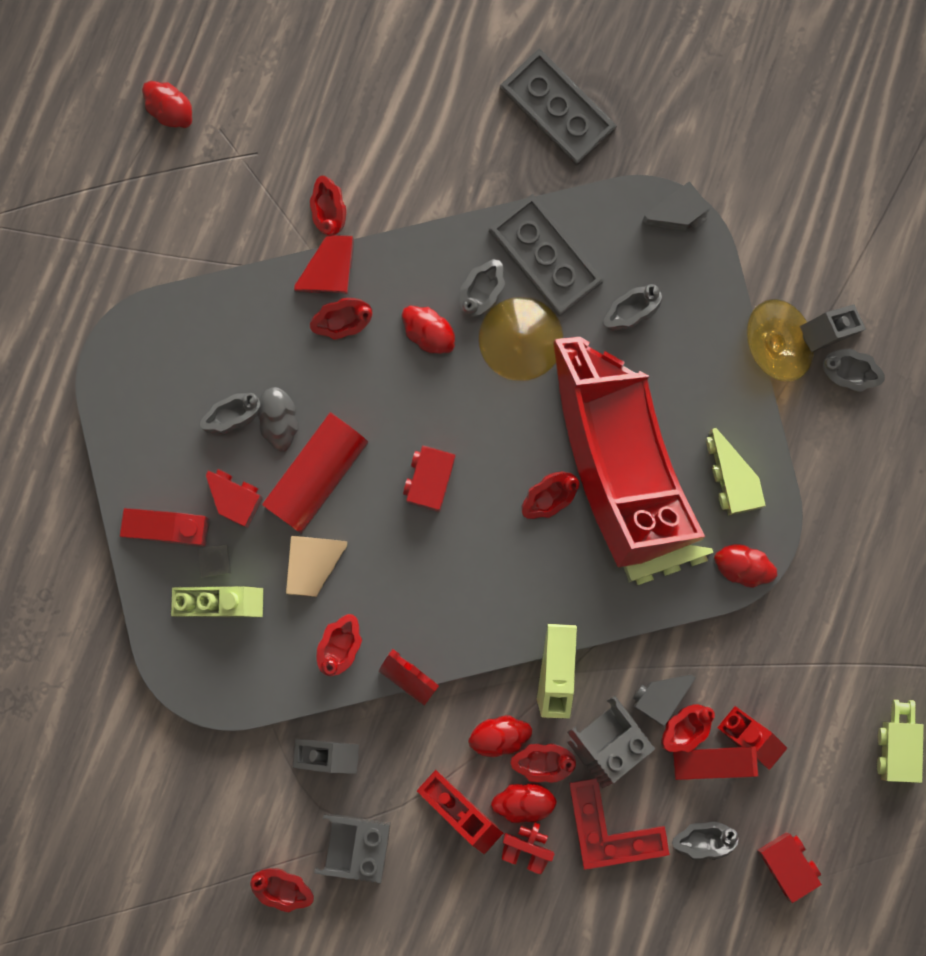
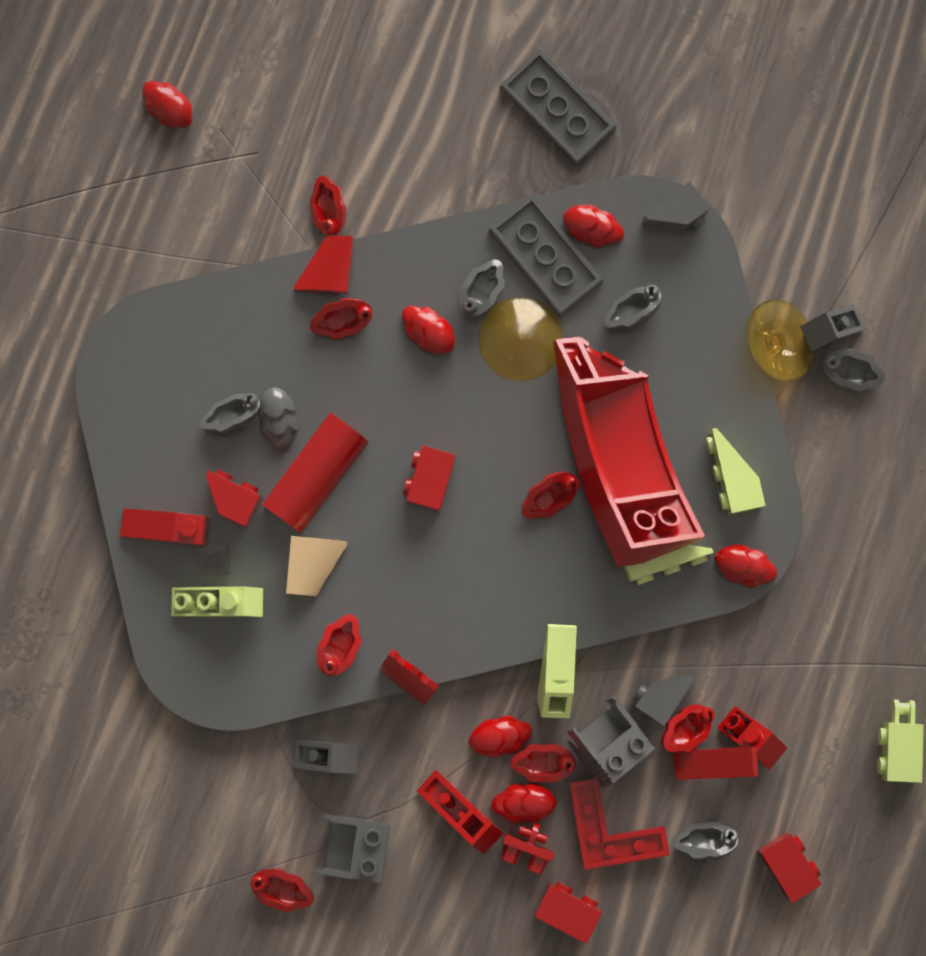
none -> red brick [534,881,603,944]
none -> red arm [563,205,624,248]

